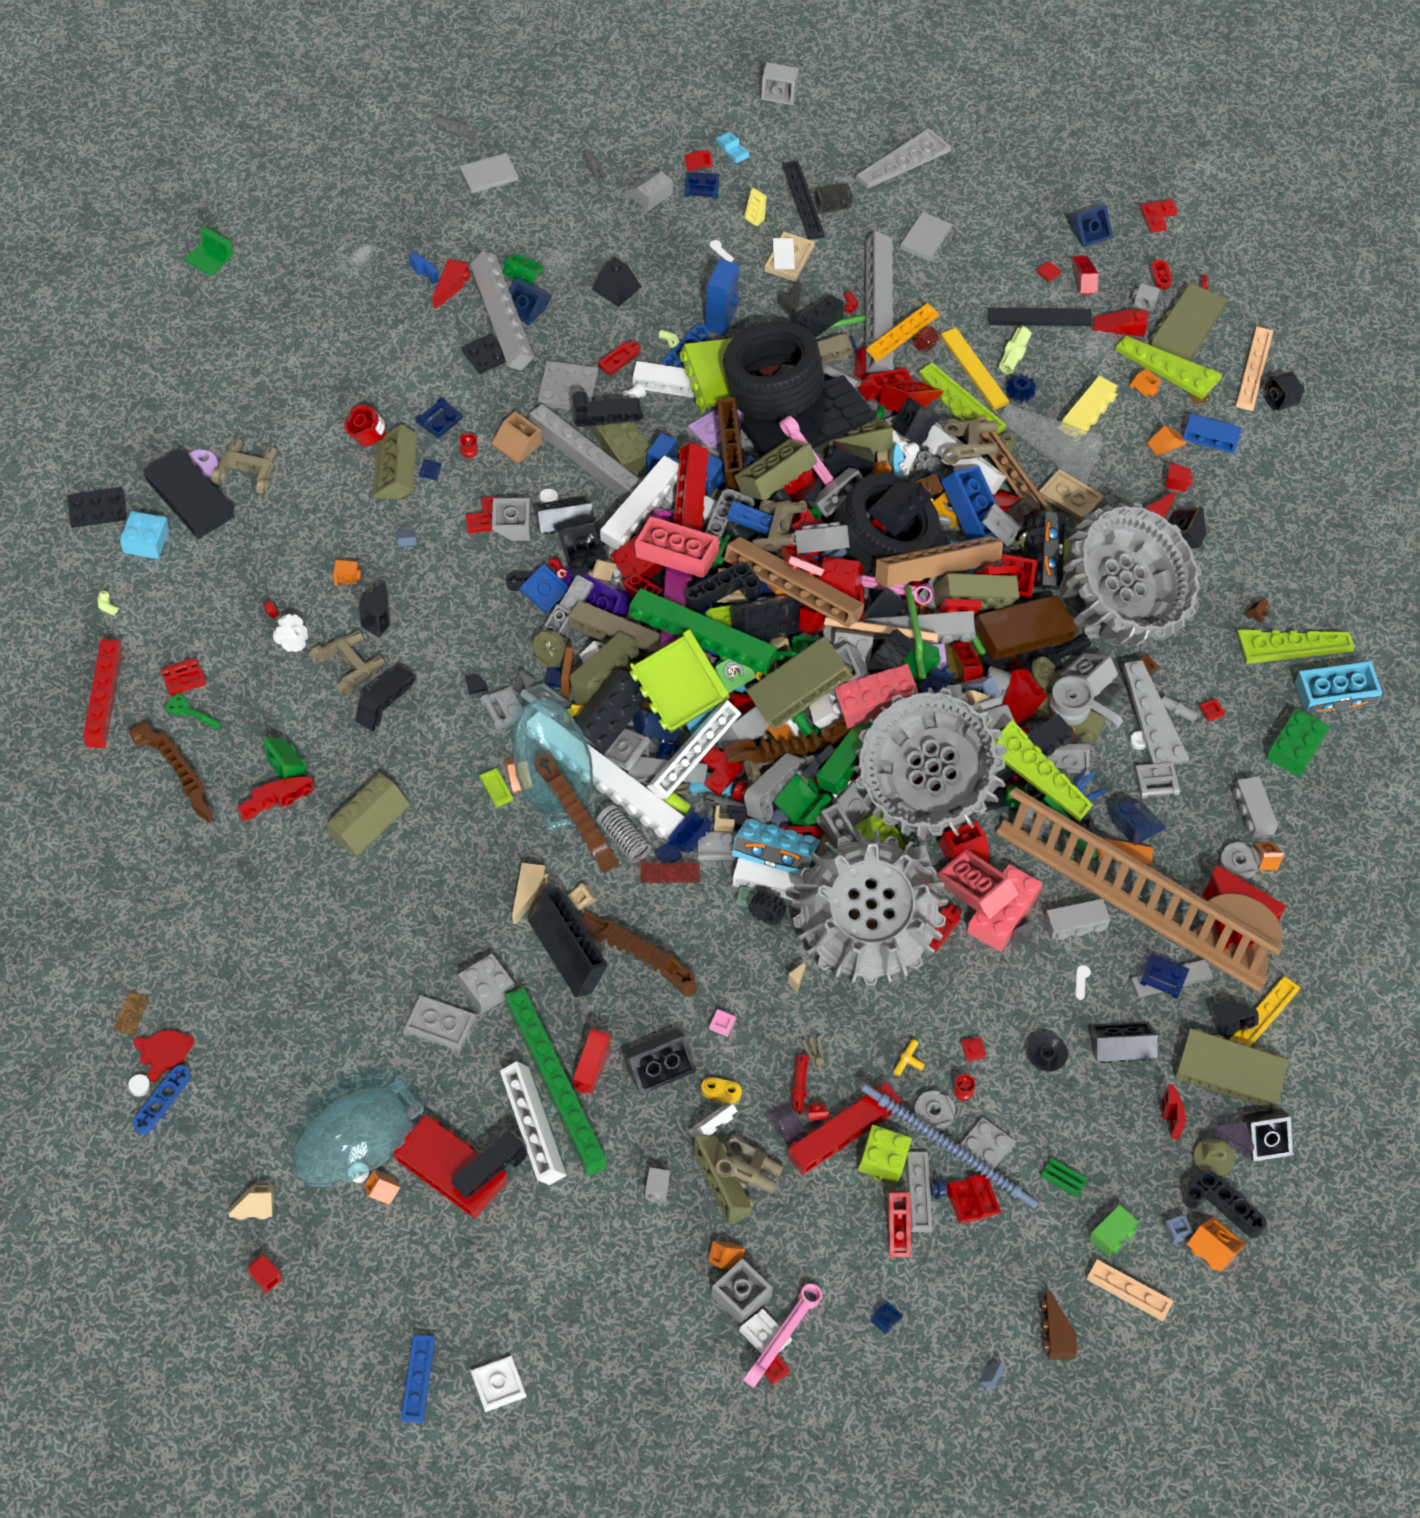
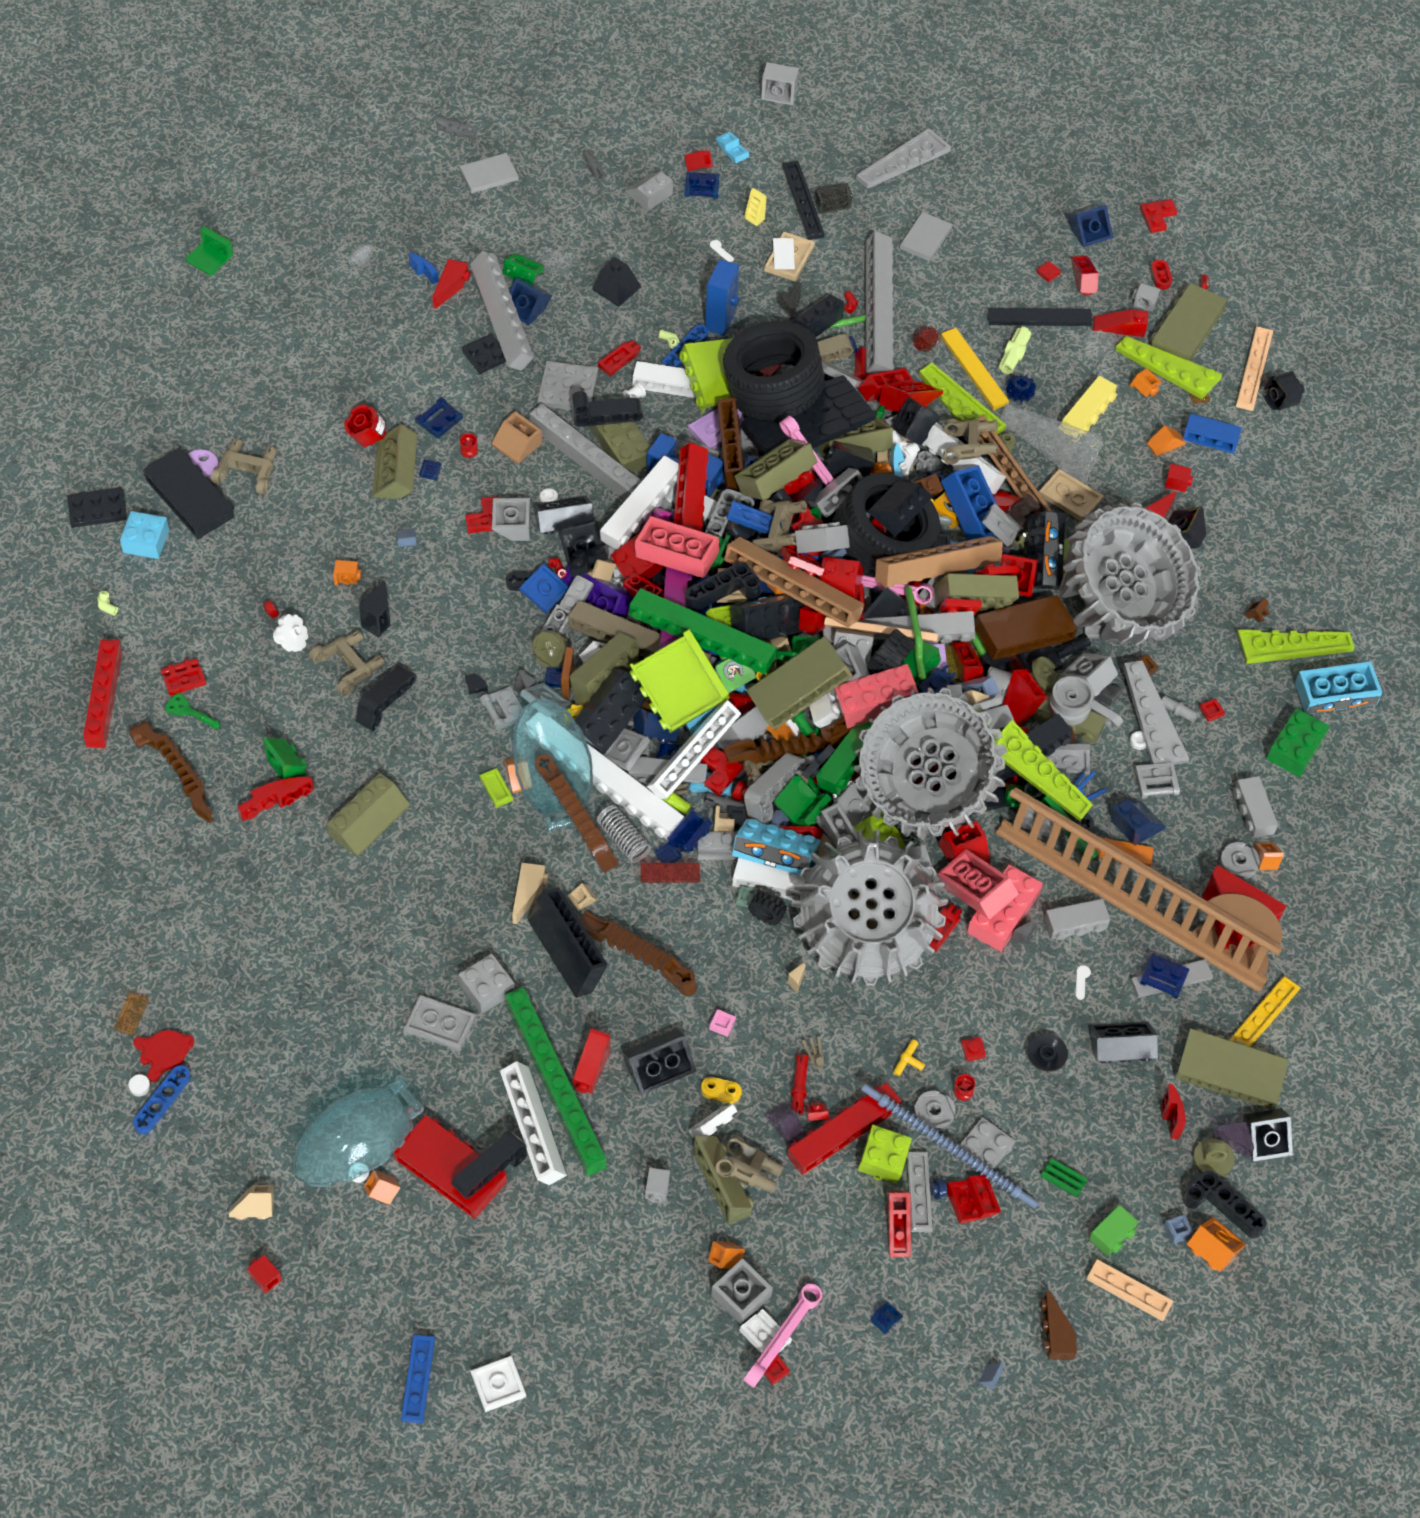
light orange tile [866,303,940,362] -> none
black slope [1211,1001,1259,1036] -> none

